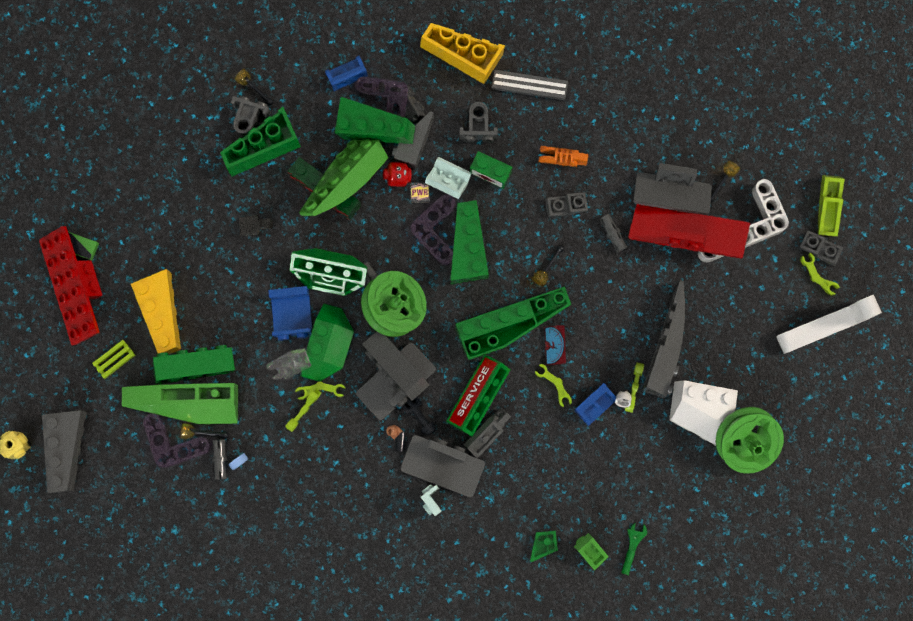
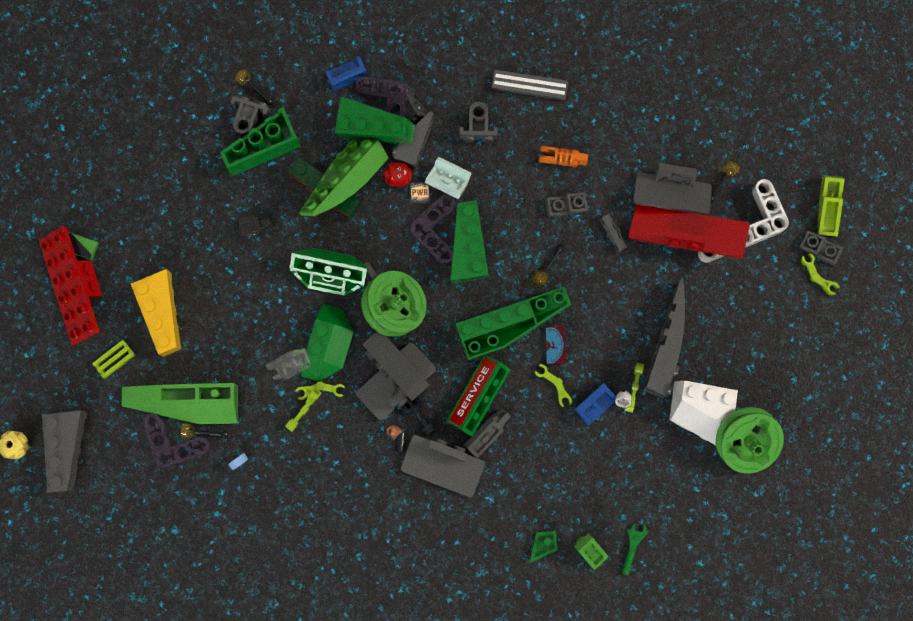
green wedge [152,345,235,385] -> none
dark grey pin [212,440,228,480] -> none
blue panel [268,286,313,341] -> none
yellow wedge [420,23,505,84] -> none
light aqua bracket [421,484,442,516] -> none
green brick [470,151,513,189] -> none
white beam [776,295,882,354] -> none

